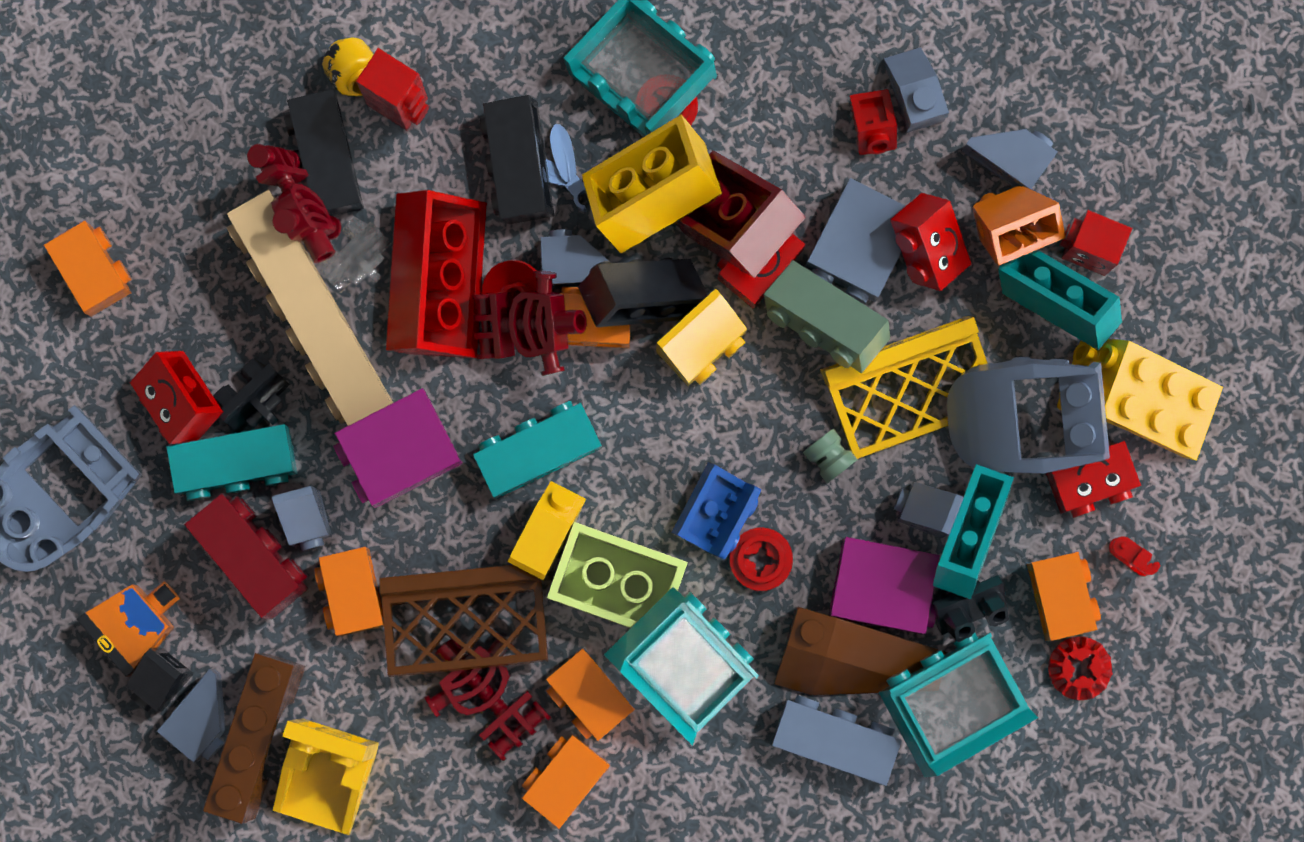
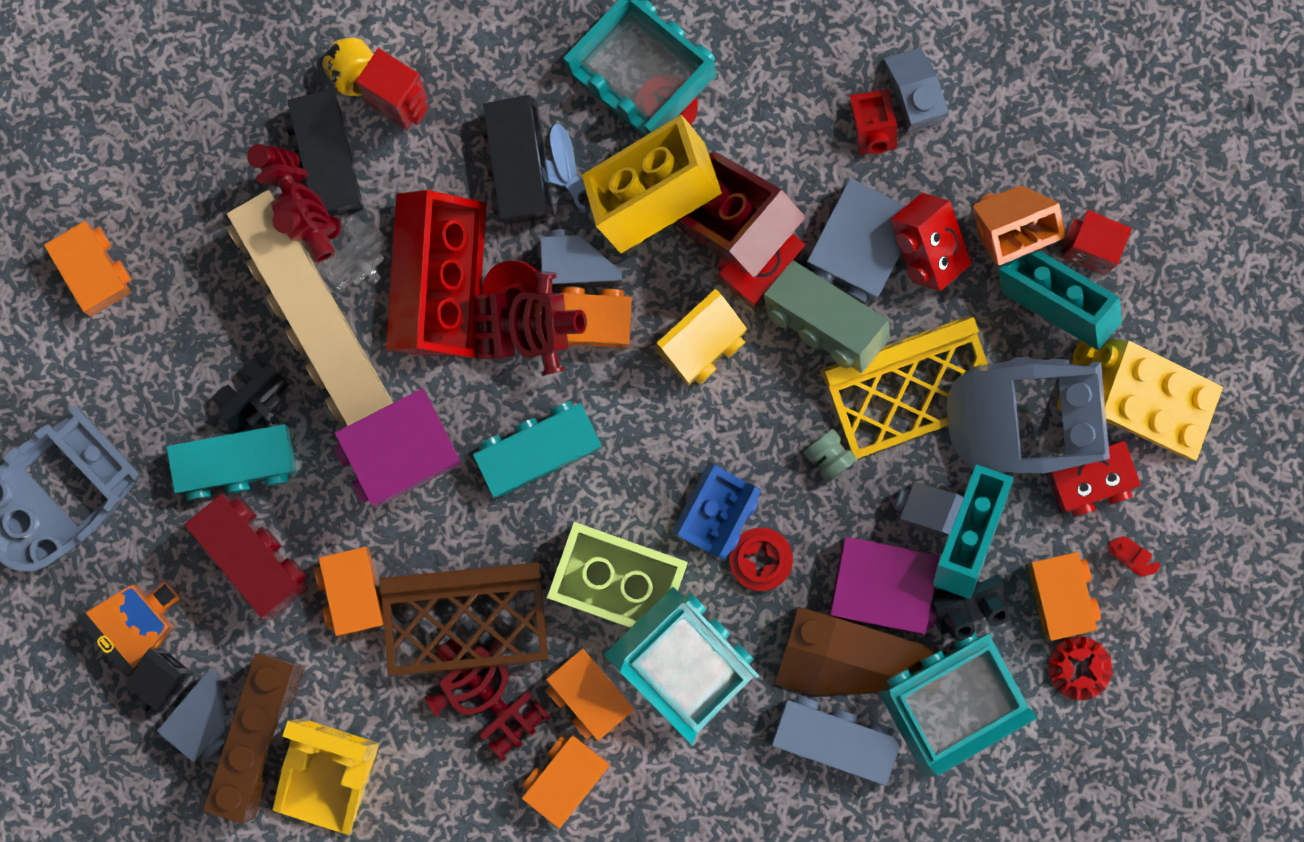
red brick [130,351,223,444] -> none
sand blue slope [272,486,332,552] -> none
yellow slope [508,481,586,580] -> none
black brick [578,257,708,327] -> none
sand blue slope [962,129,1058,189] -> none

